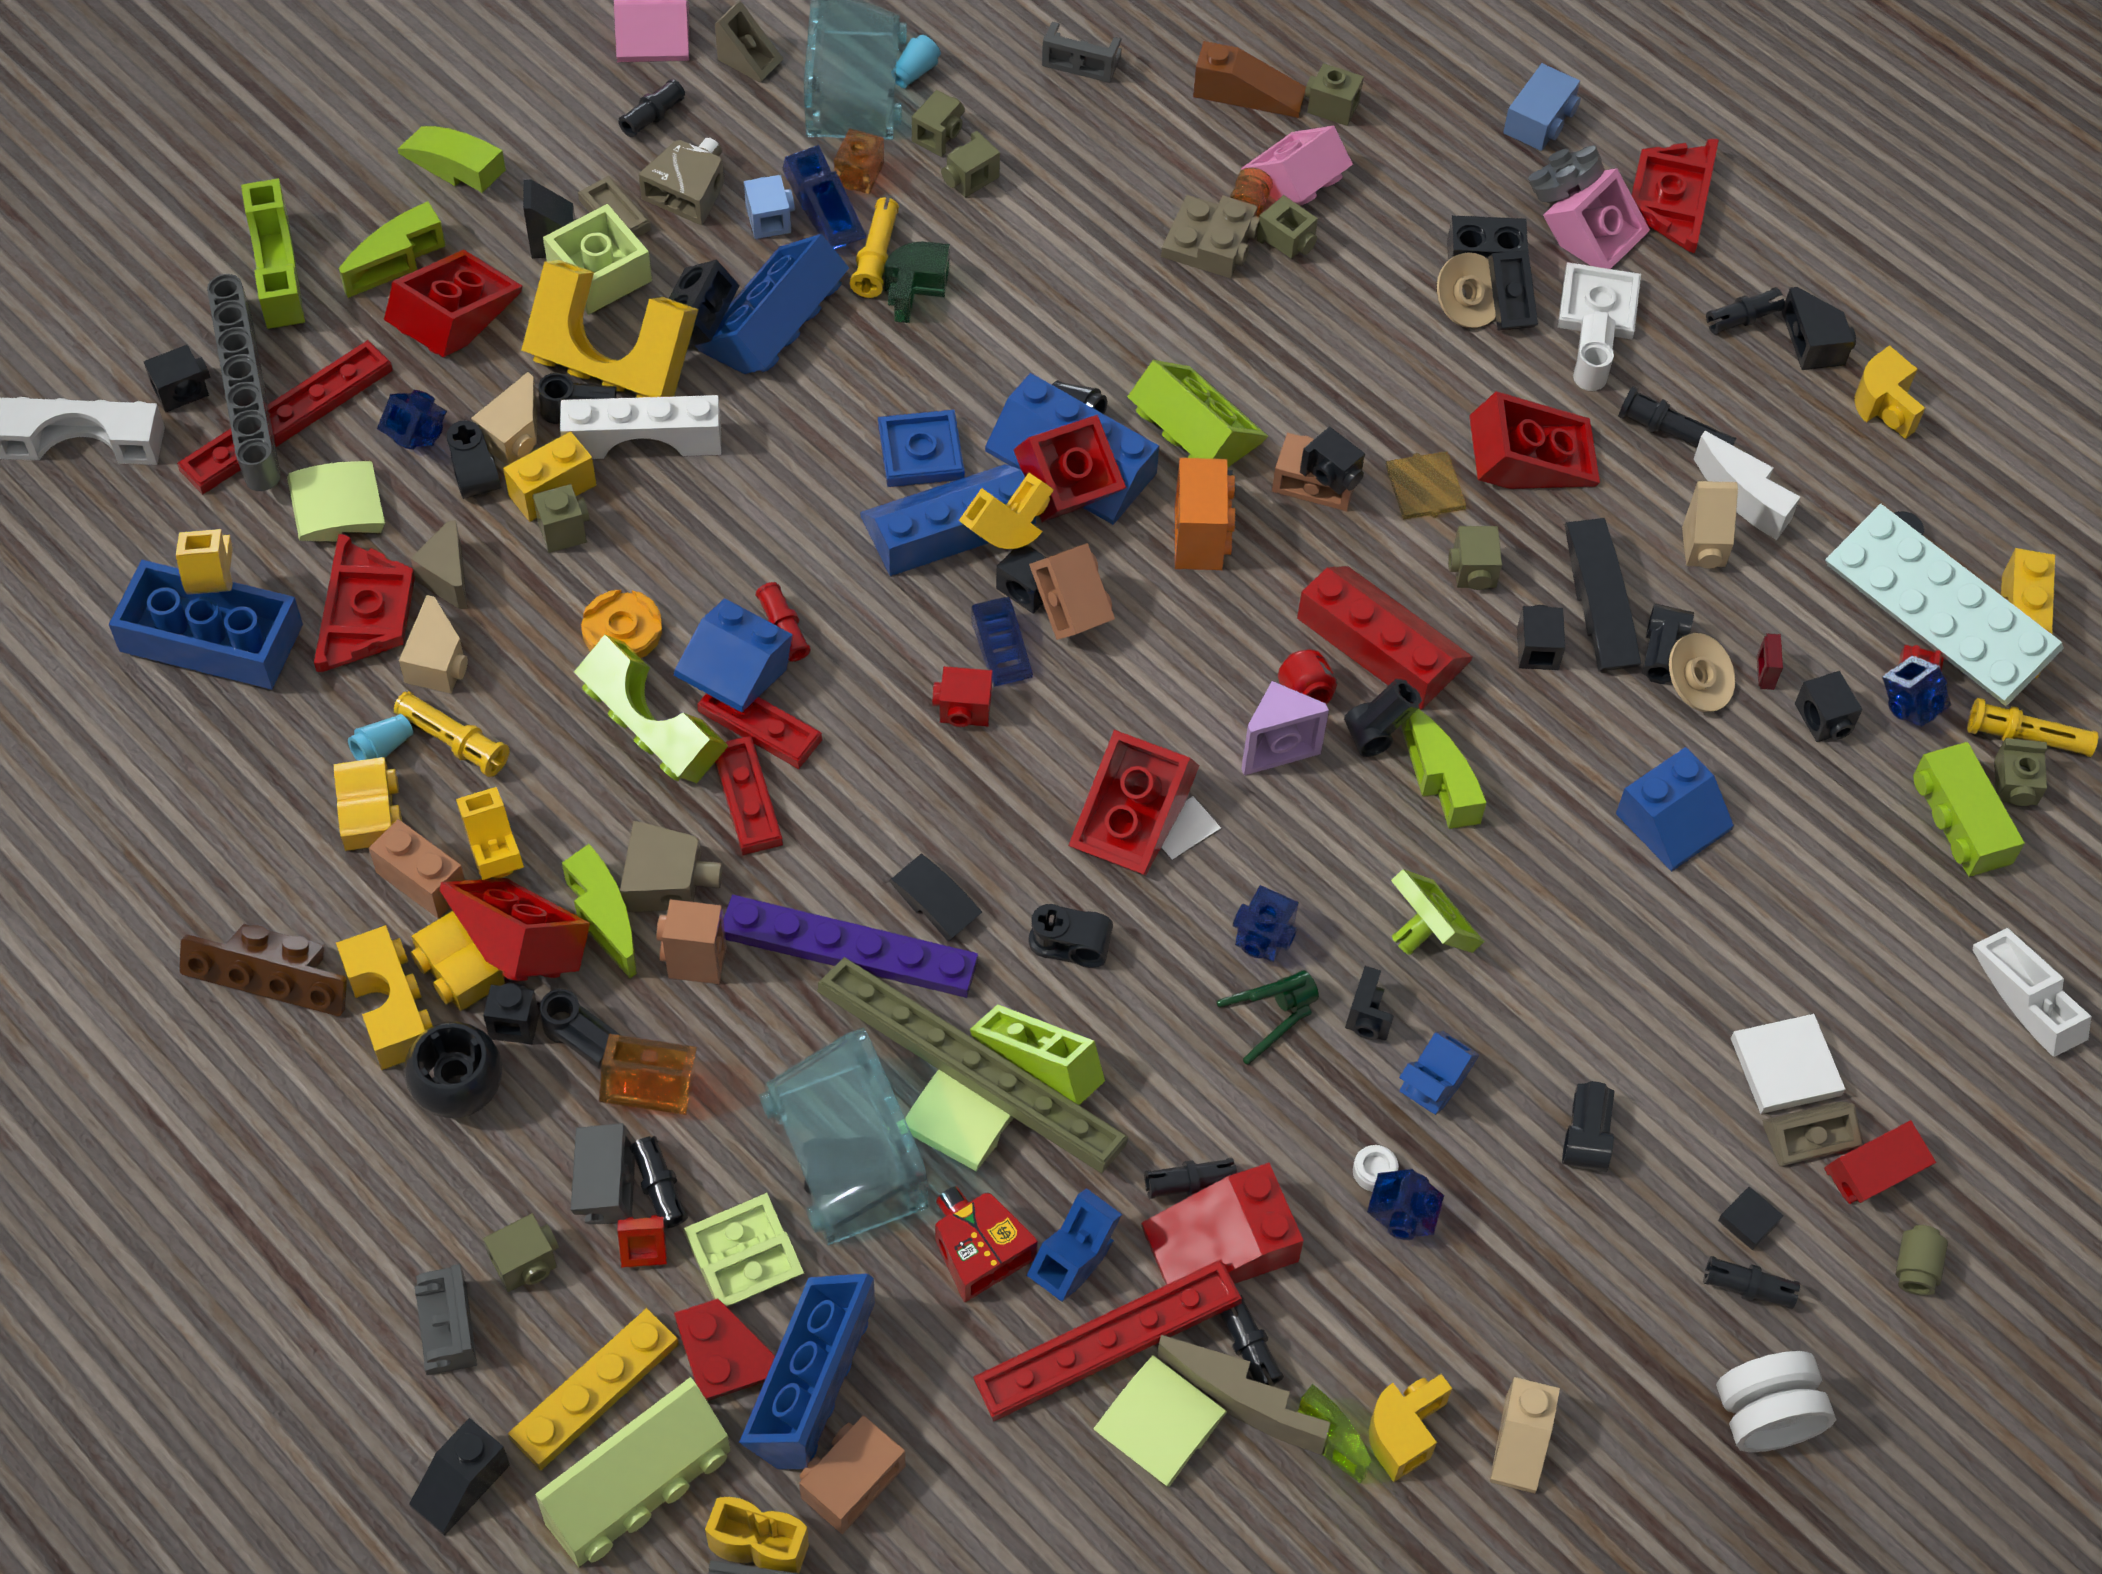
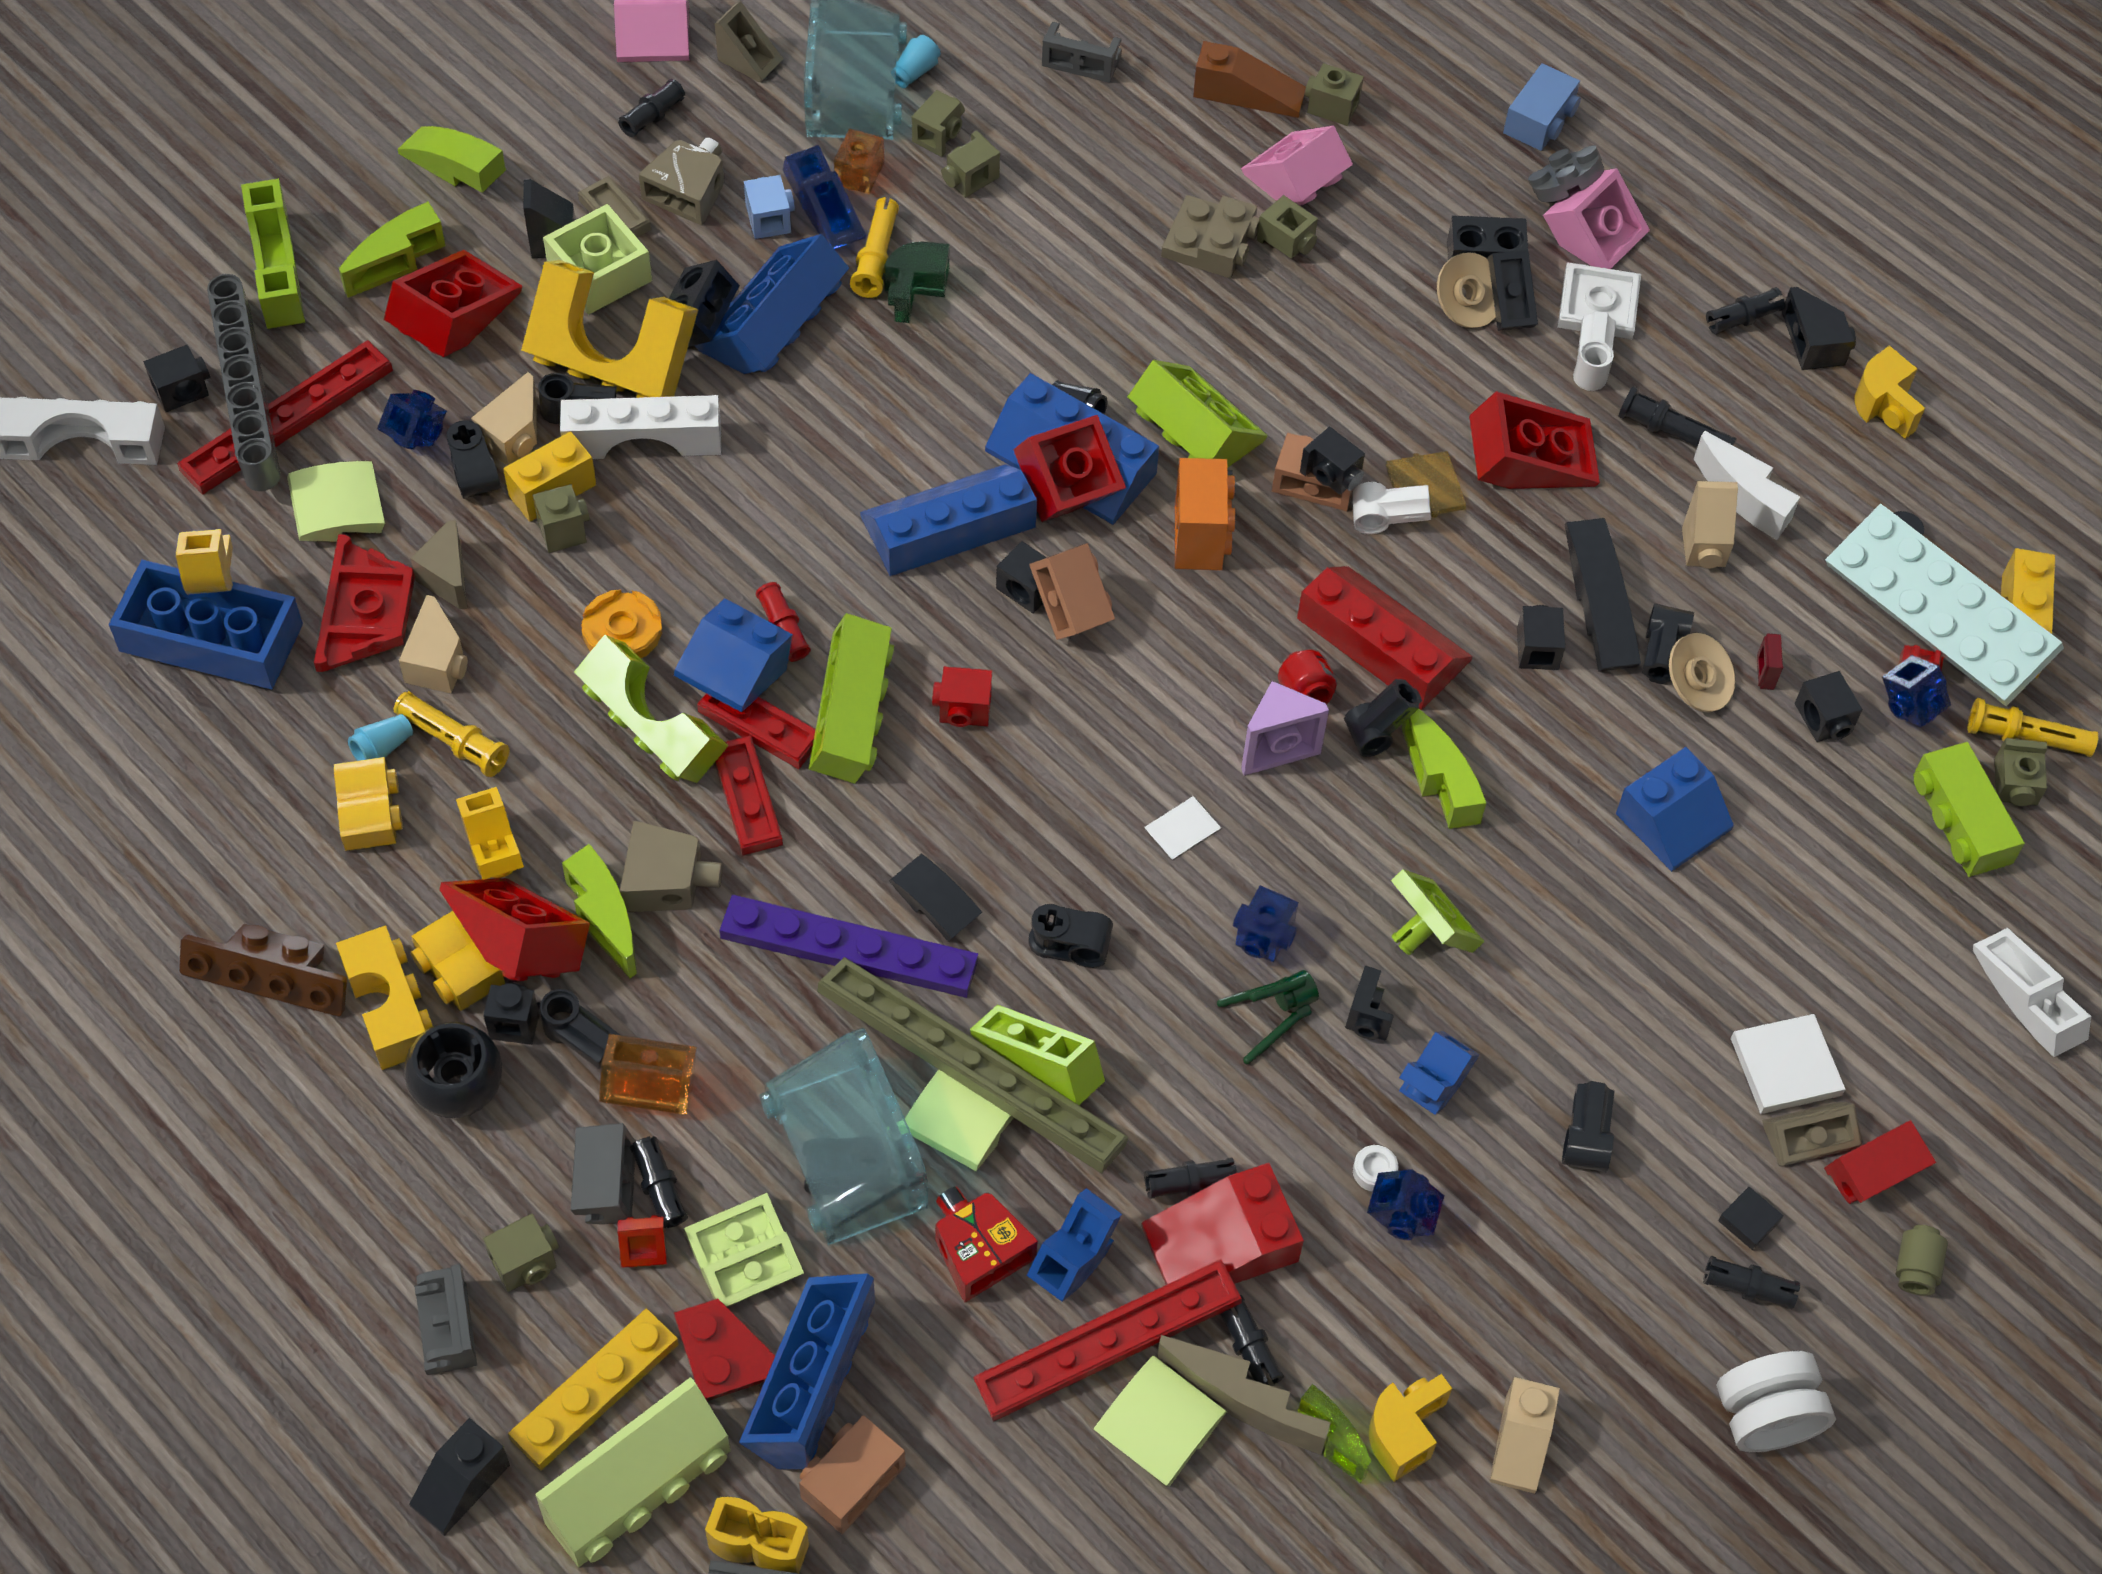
nougat brick [369,819,465,919] -> none
nougat brick [656,899,727,984] -> none
blue tile [878,409,965,487] -> none
yellow brick [959,473,1054,549] -> none
clear blue slope [971,597,1033,687] -> none
red slope [1068,730,1200,876] -> none
clear orange wheel [1230,167,1273,217] -> none
olive brick [1448,526,1502,590] -> none
red wing [1631,139,1719,253] -> none
none -> lime brick [809,613,894,784]
none -> white piece [1352,482,1431,534]

